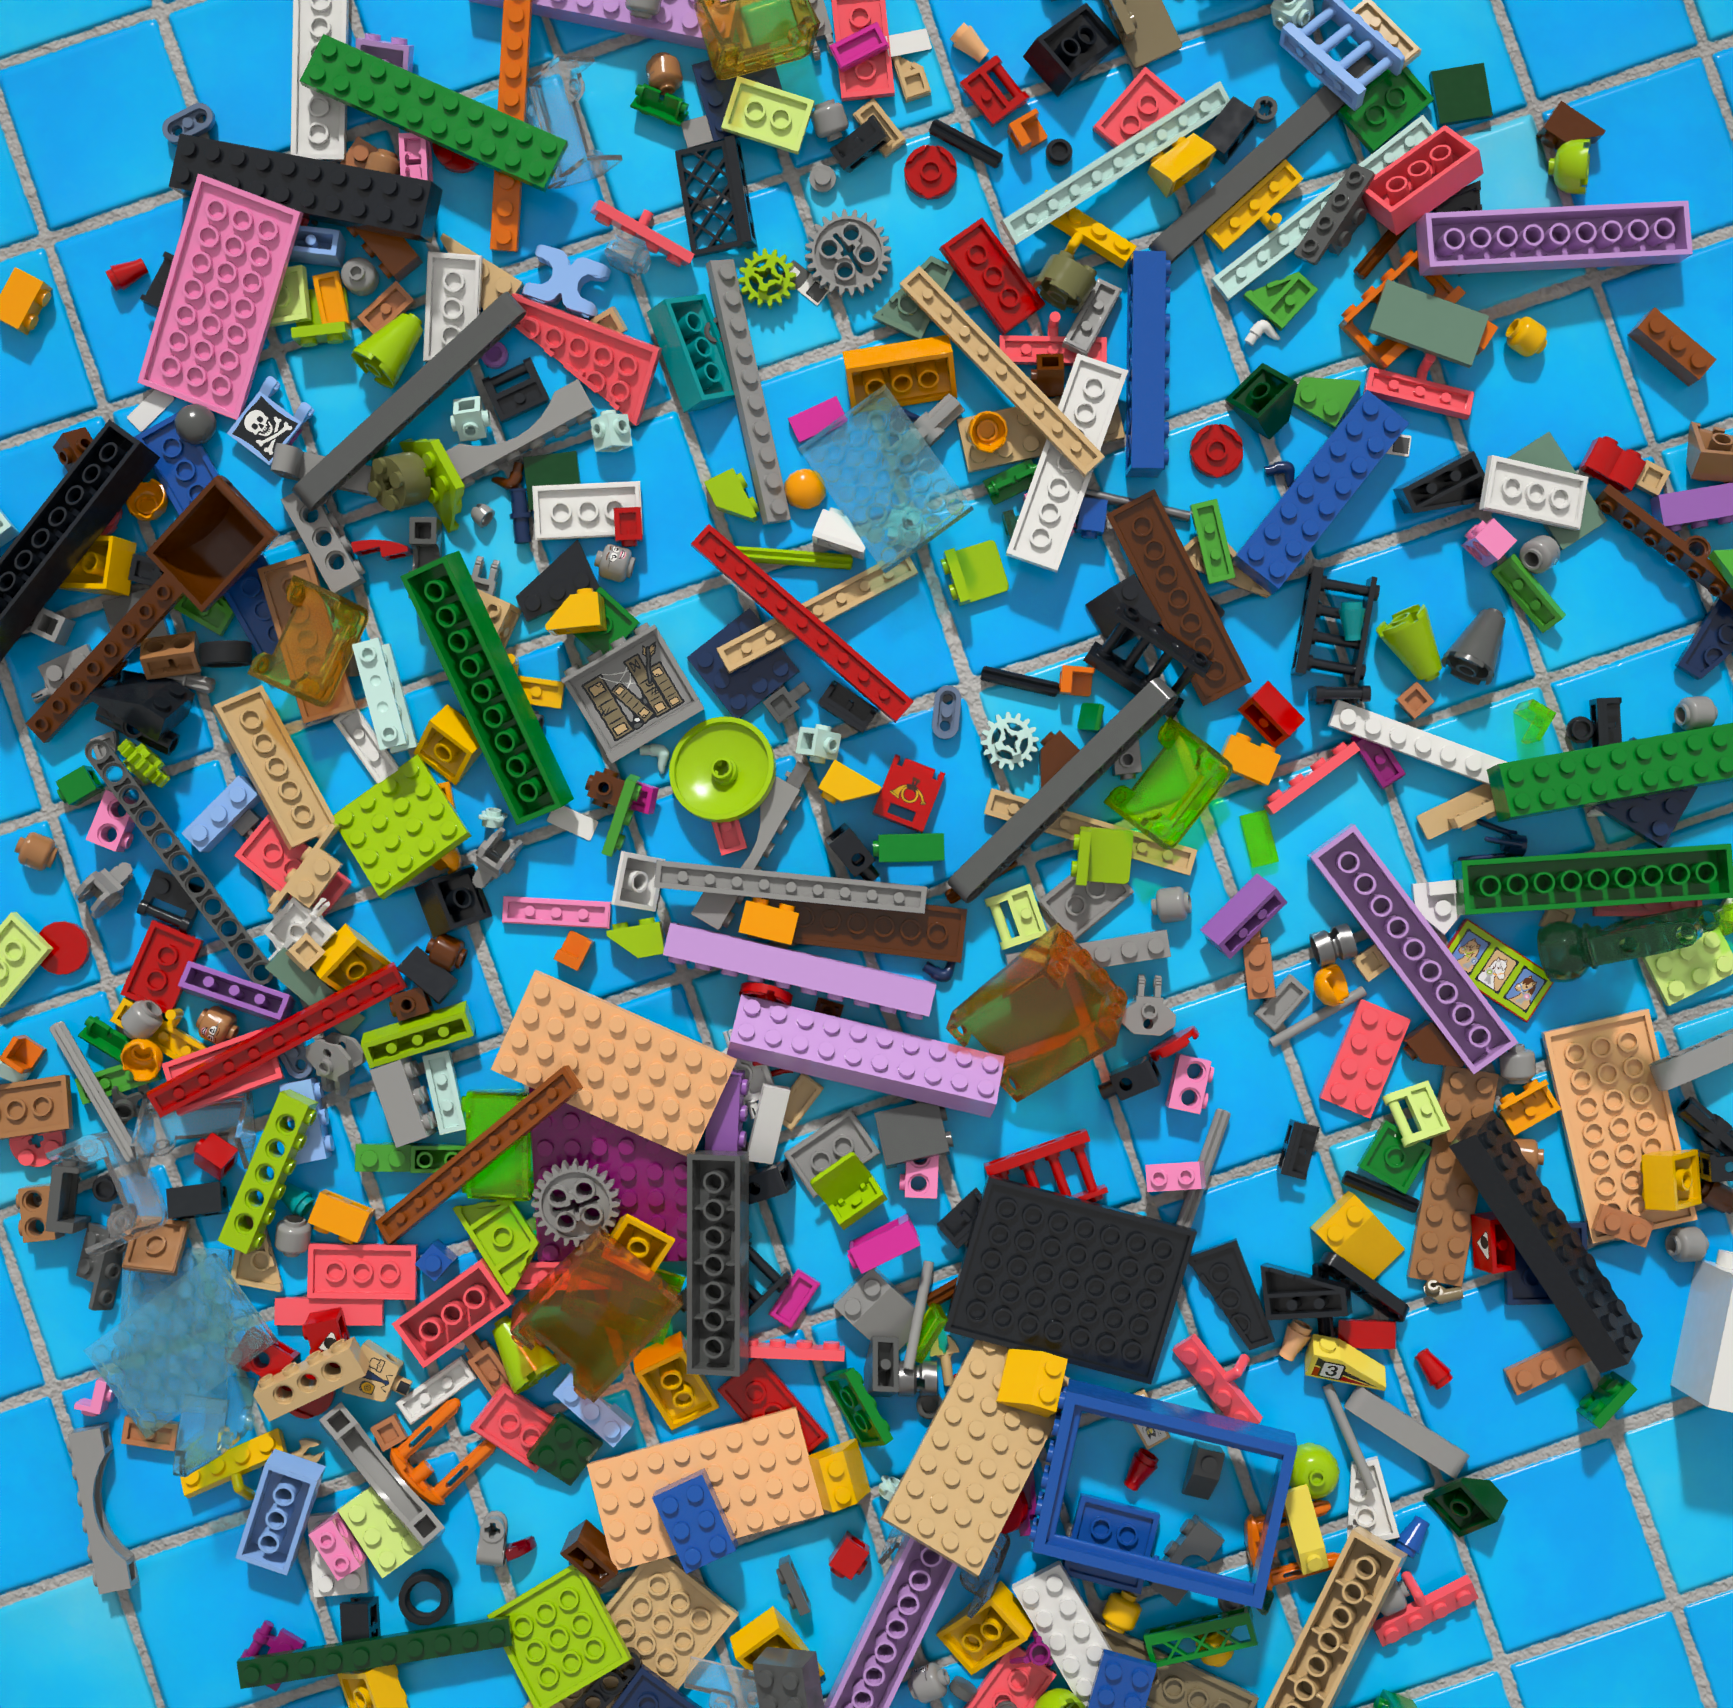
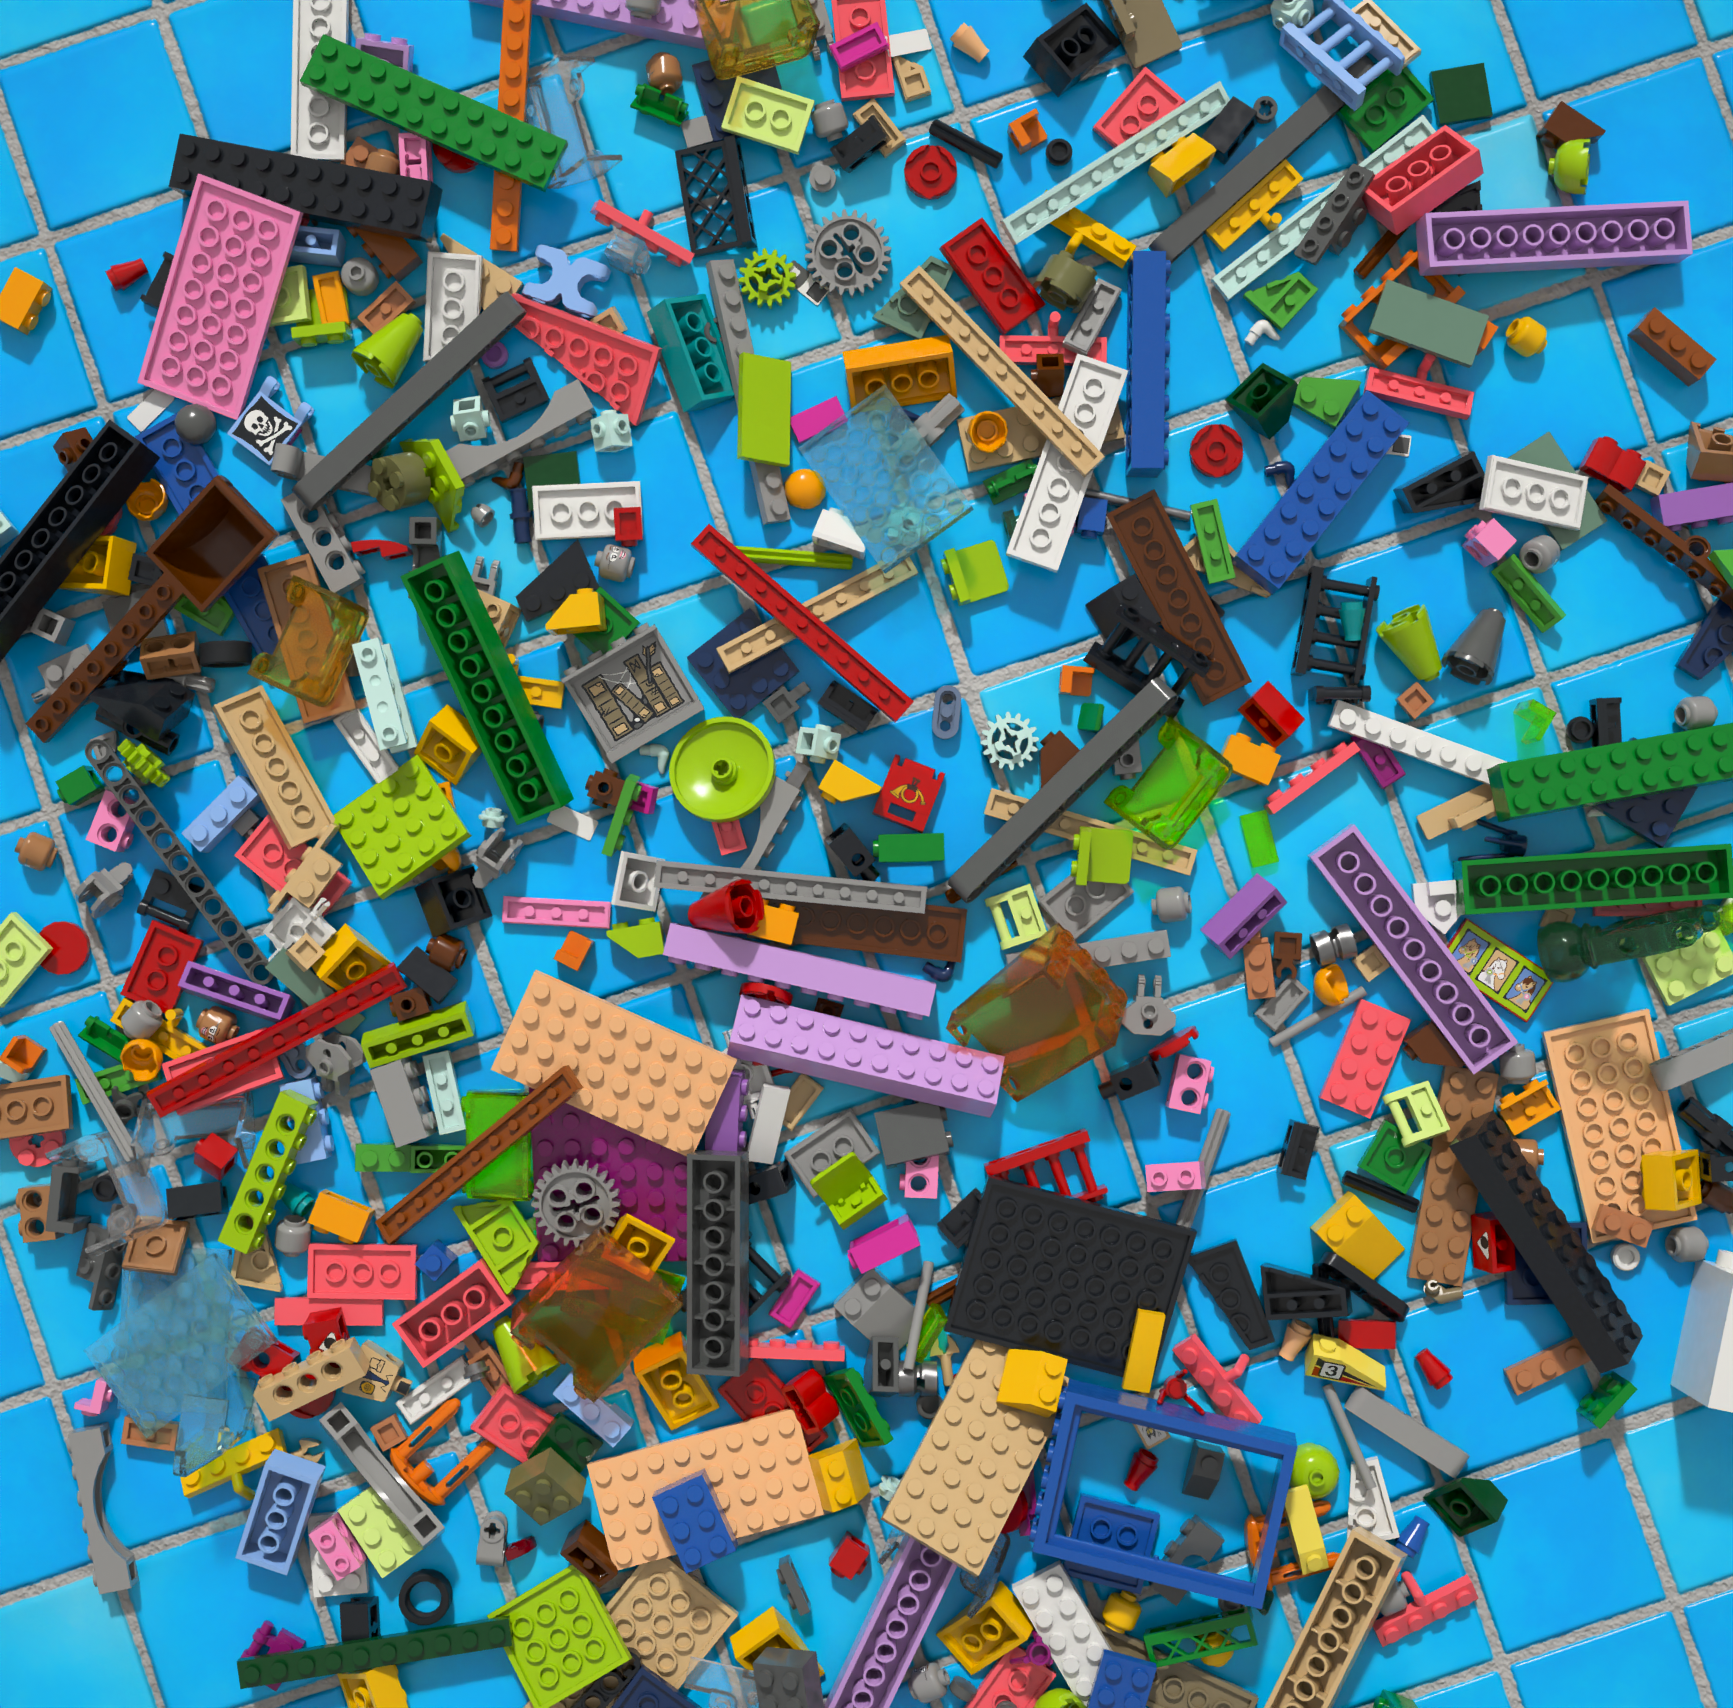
sand blue plate [162,103,216,145] -> none
lime slope [704,468,760,522] -> none
red plate [960,55,1030,127] -> none
black axle [980,666,1059,697] -> none
none -> flat silver plate [463,1360,490,1383]
none -> olive brick [504,1447,587,1526]
none -> red cone [688,879,764,934]
none -> lime tile [737,352,791,467]
none -> red brick [781,1368,840,1435]
none -> yellow tile [1121,1308,1165,1393]
none -> red plant [1157,1369,1205,1415]
none -> reddish brown plate [1273,932,1302,980]
none -> white tile [1610,1243,1640,1271]

